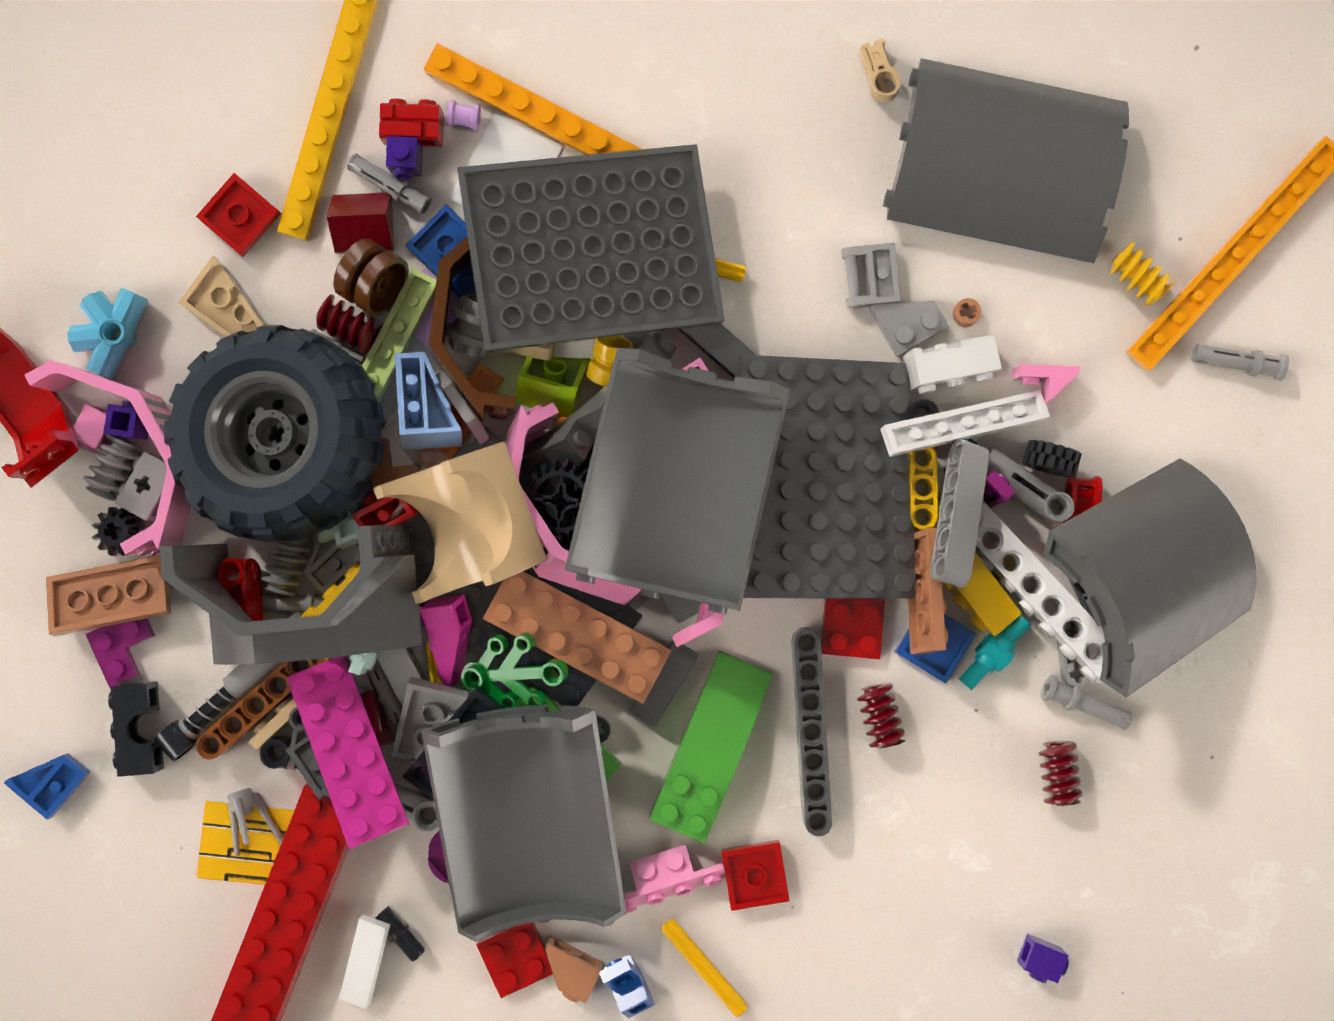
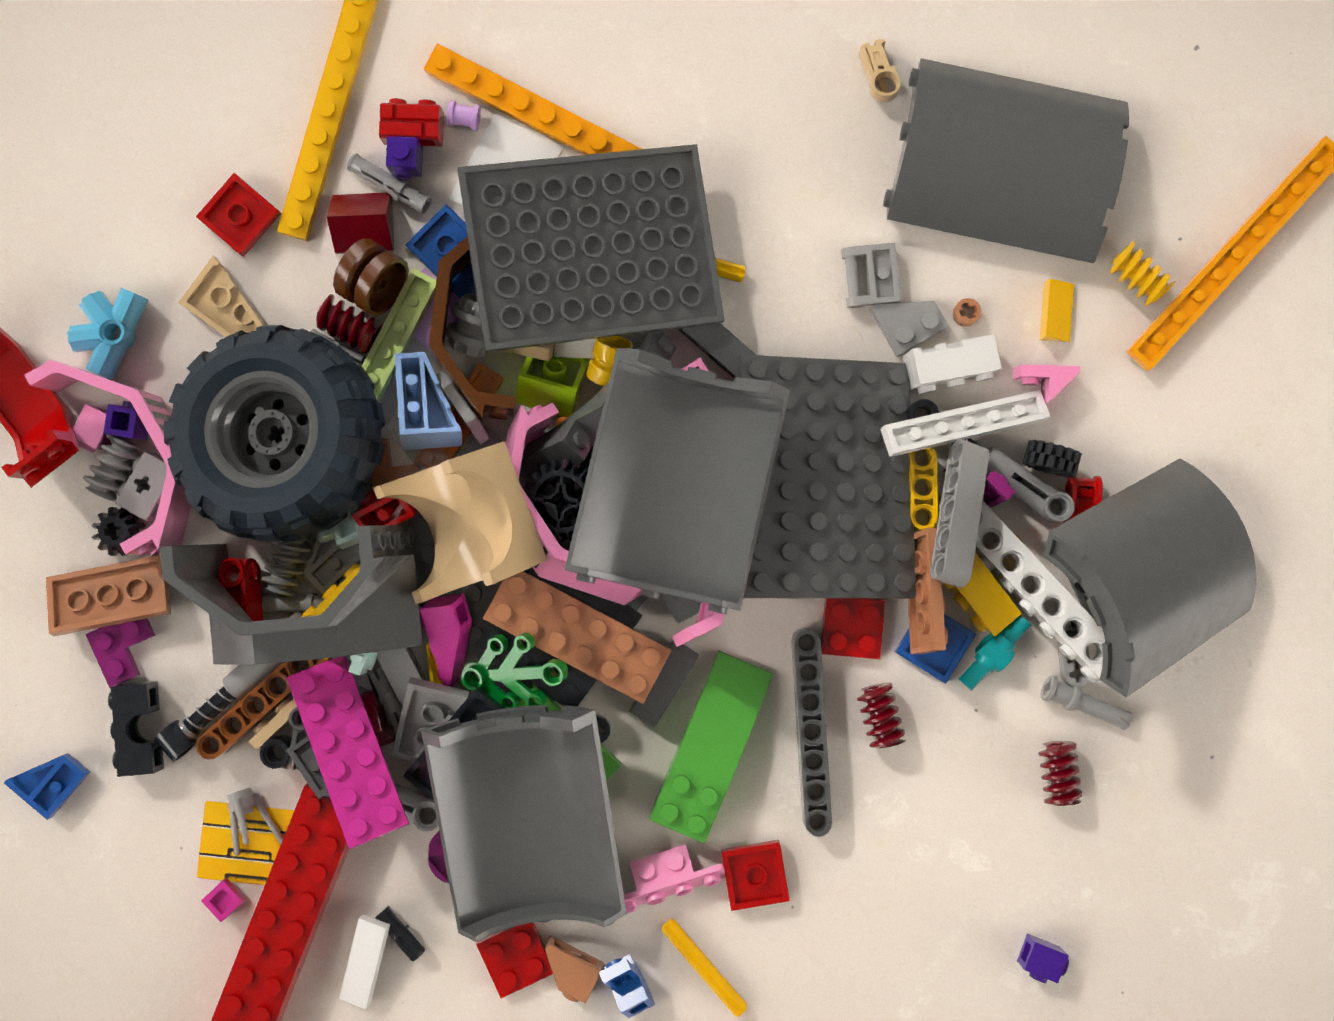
light grey pin [1191,344,1289,381] -> none
none -> dark pink plate [201,877,246,922]
none -> yellow slope [1039,279,1074,342]

